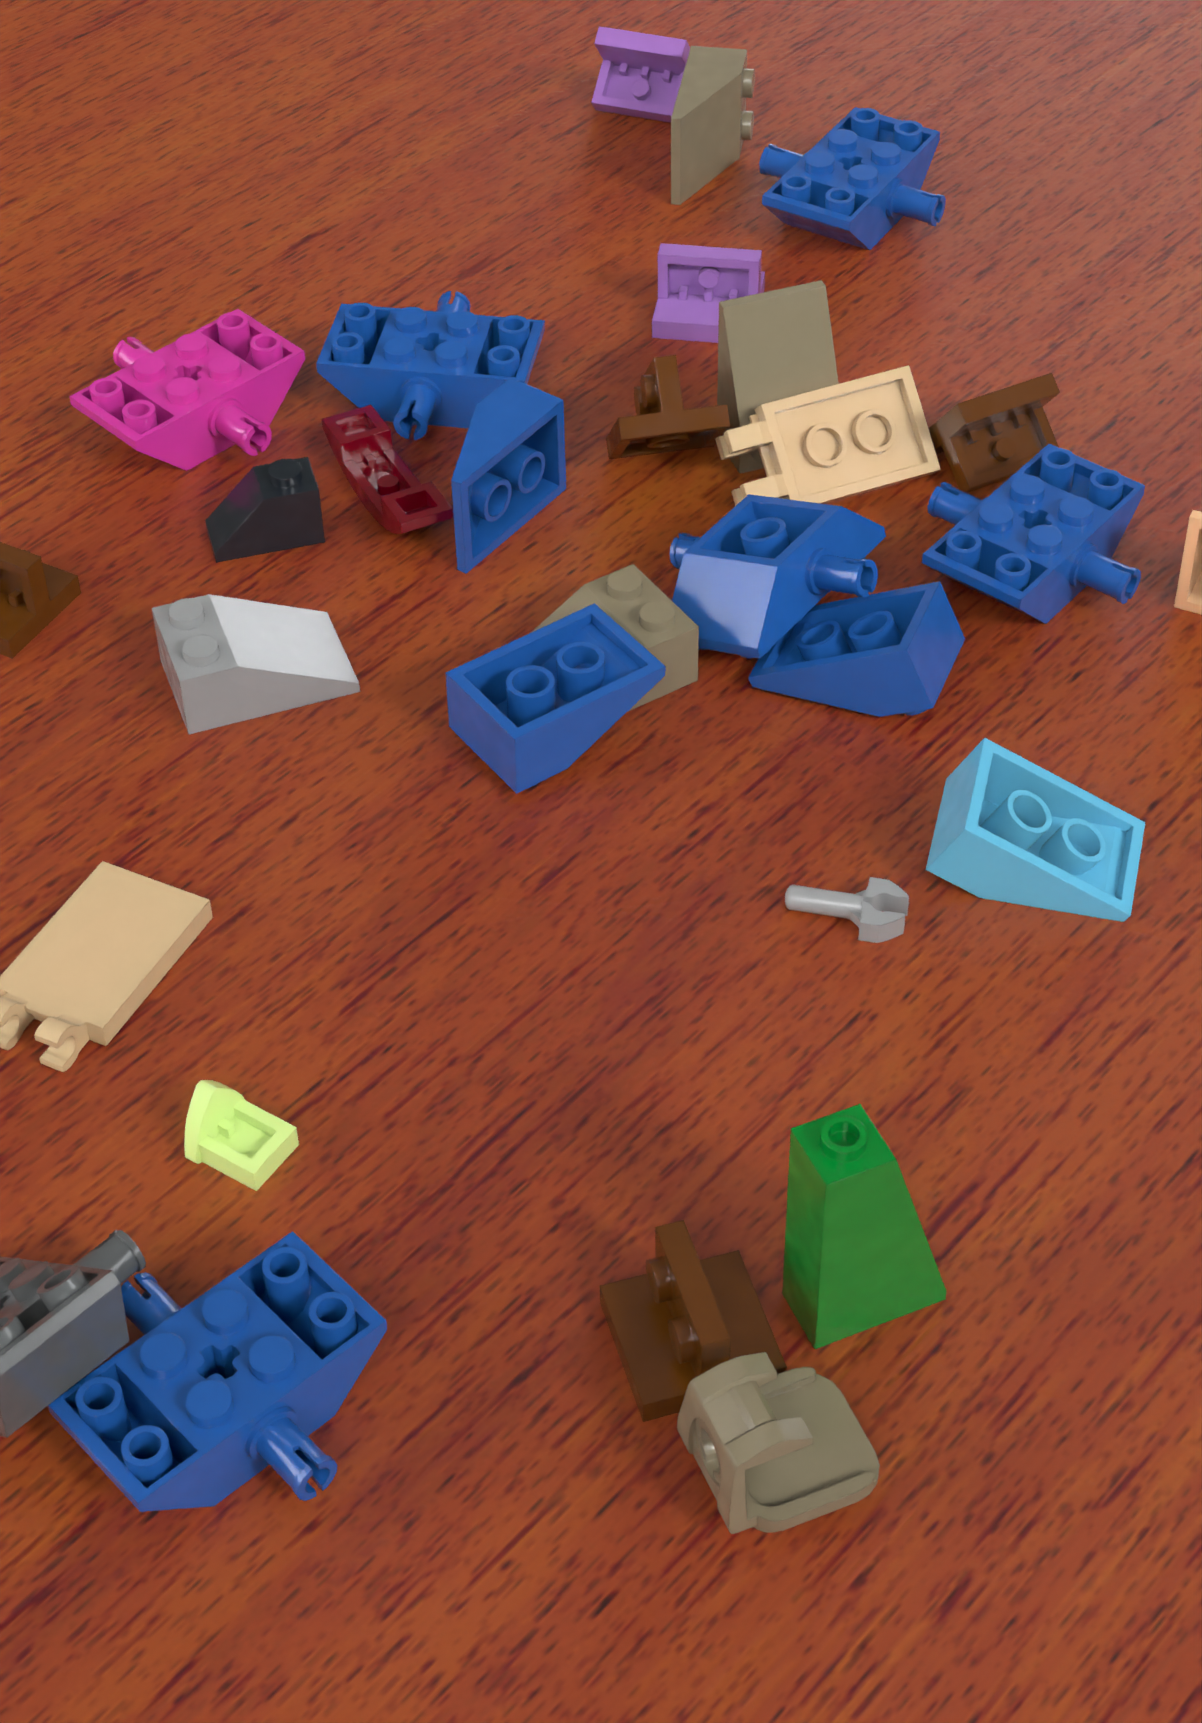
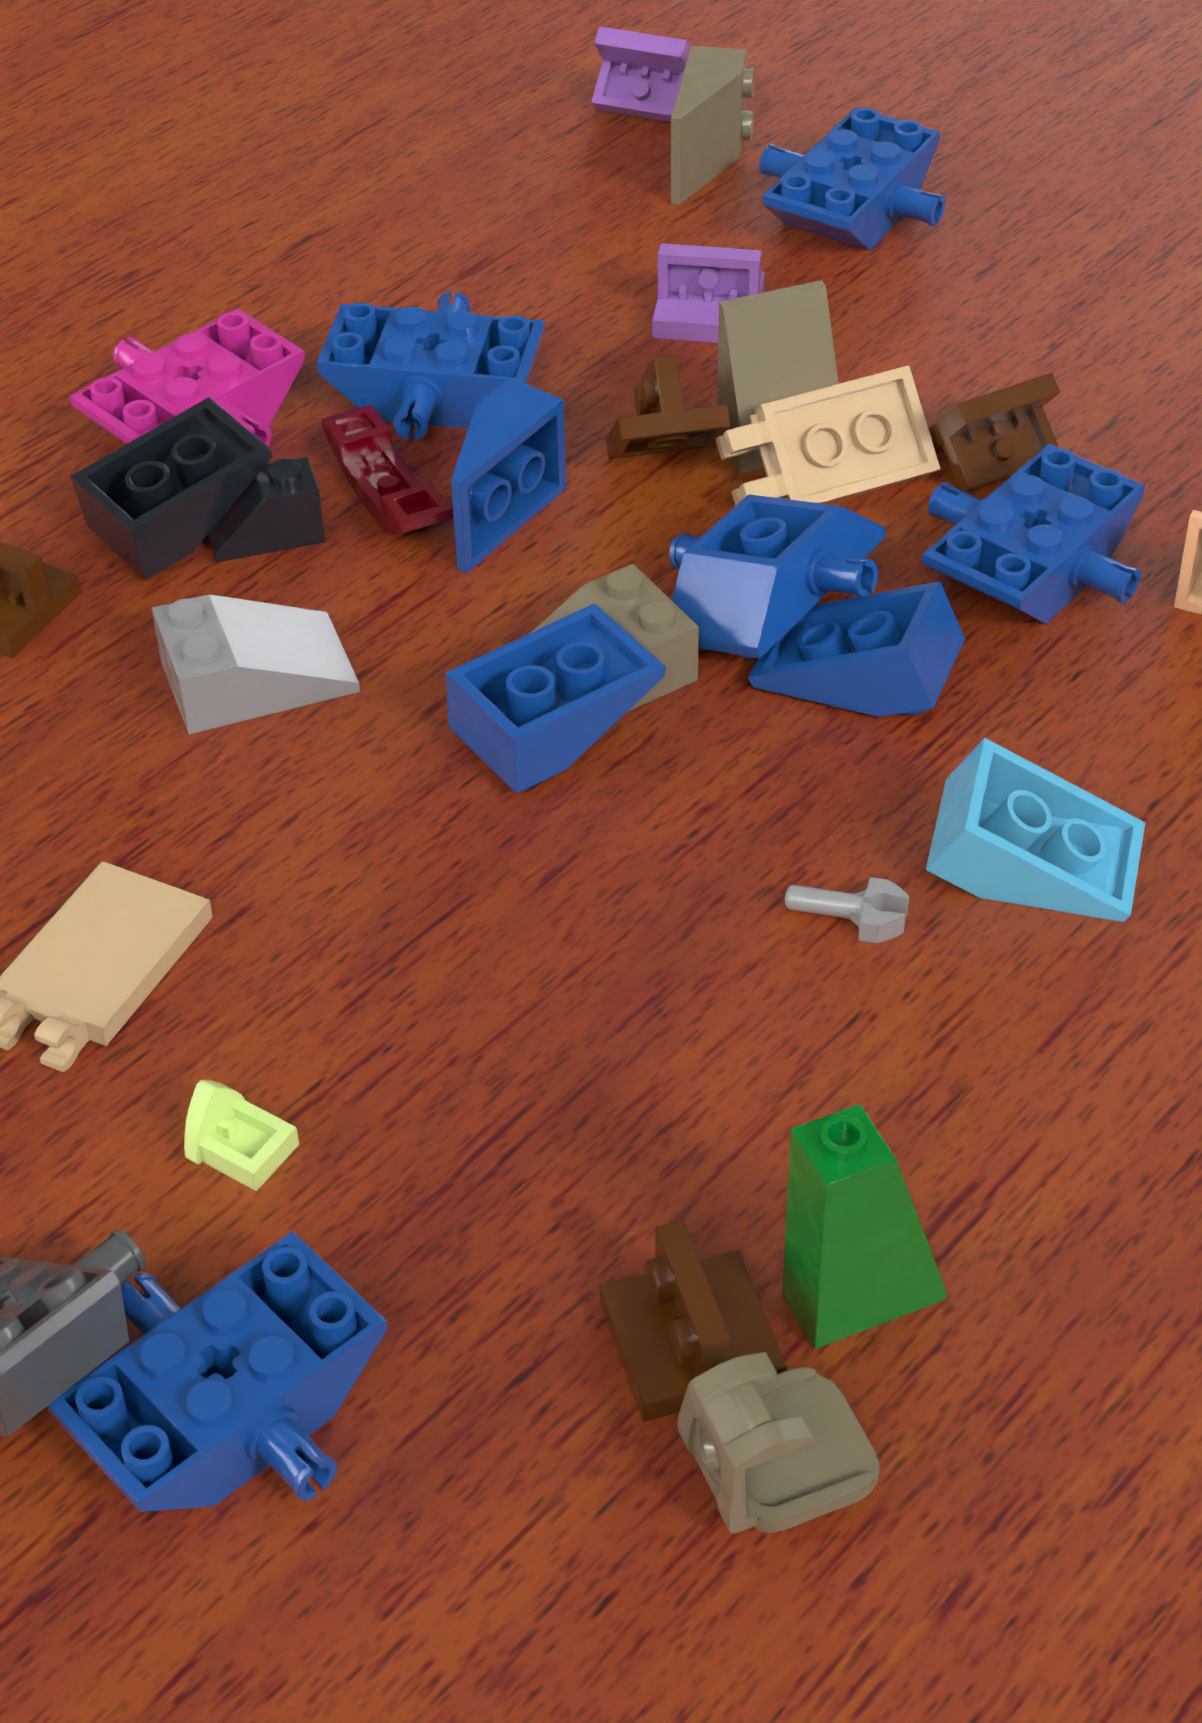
none -> black slope [71,397,273,580]

